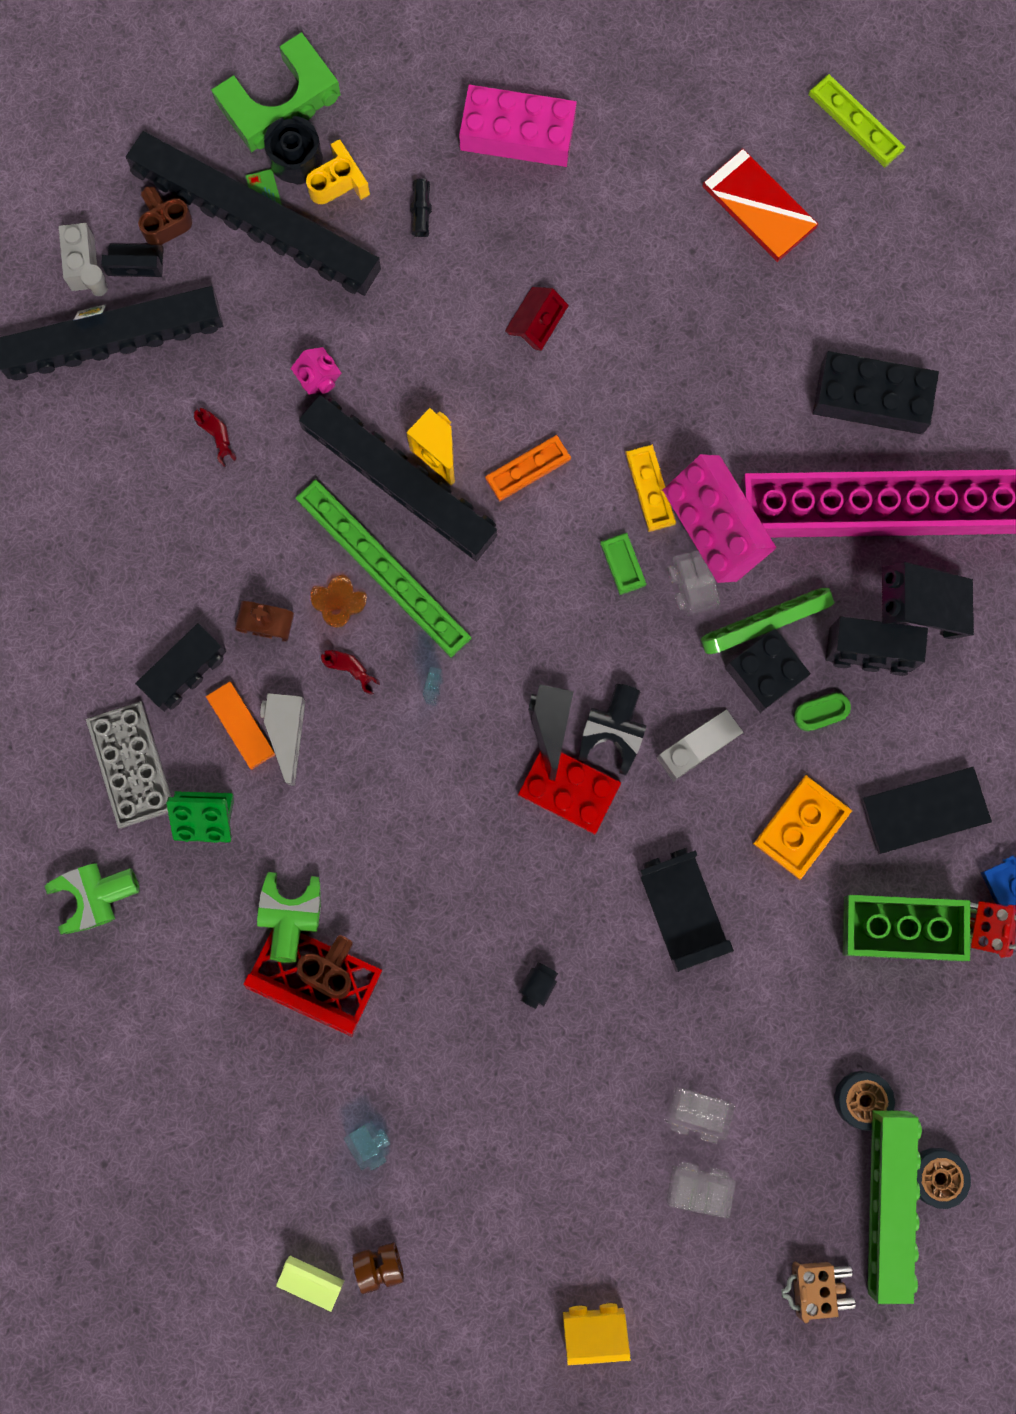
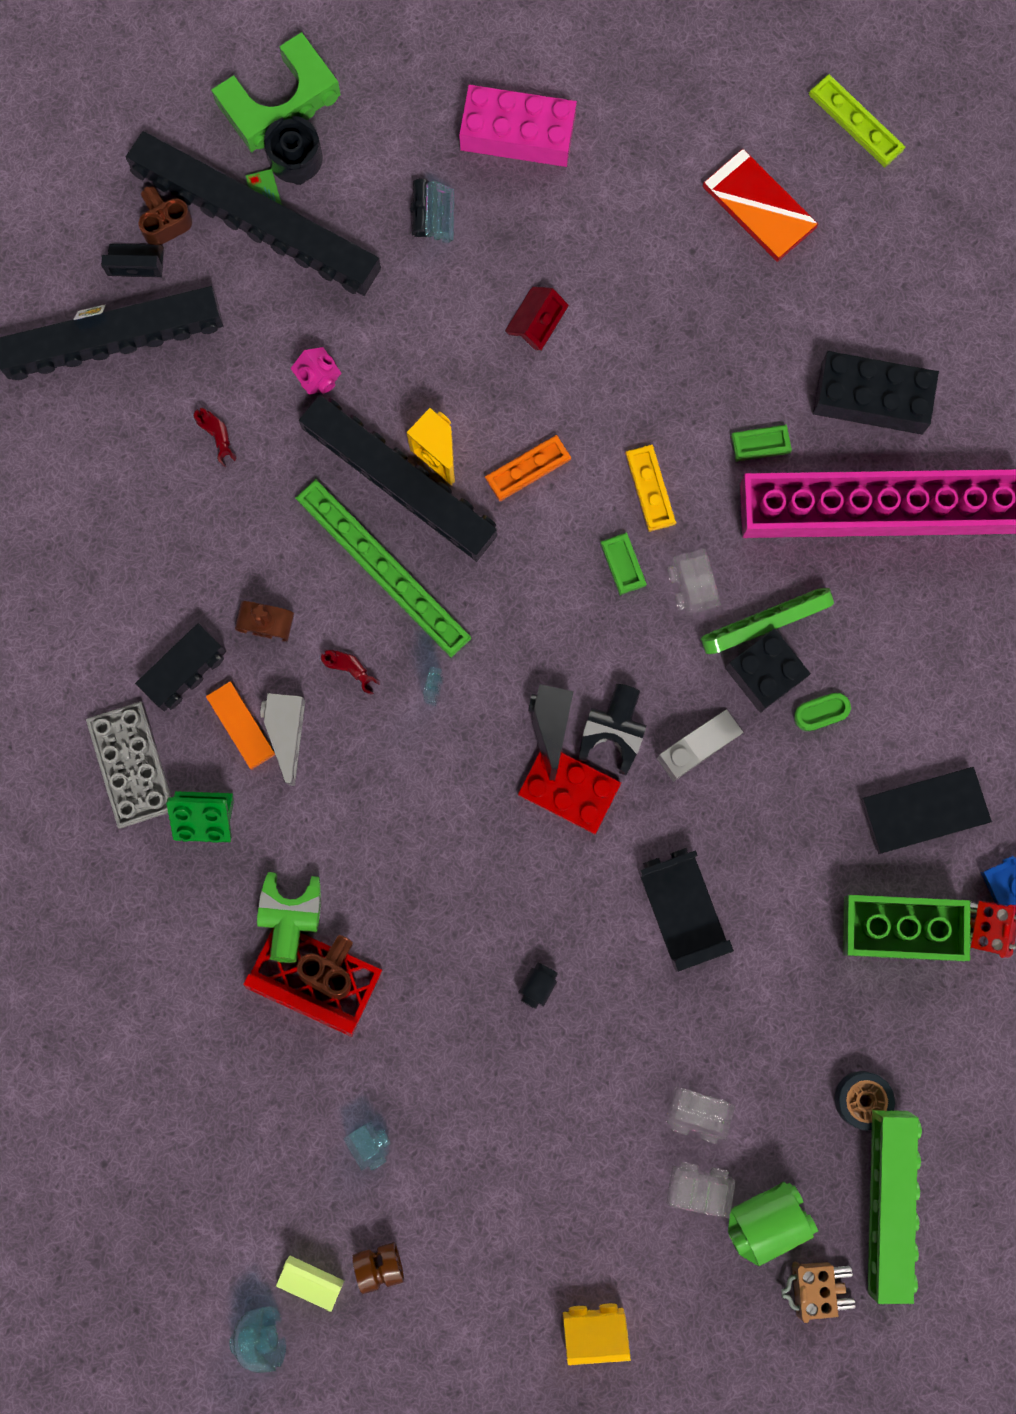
bright green connector [45,863,140,935] -> none
light grey hinge [59,223,108,296] -> none
yellow tile [306,139,370,204] -> none
clear orange plate [311,575,367,628] -> none
dark pink brick [662,454,776,583] -> none
light orange tile [753,775,852,880] -> none
black brick [826,616,928,676] -> none
black panel [882,562,974,639] -> none
wheel [917,1148,971,1209] -> none
none -> clear light blue cylinder [229,1306,286,1373]
none -> clear light blue tile [425,180,454,243]
none -> bright green cylinder [728,1181,818,1266]
none -> bright green tile [731,424,792,462]

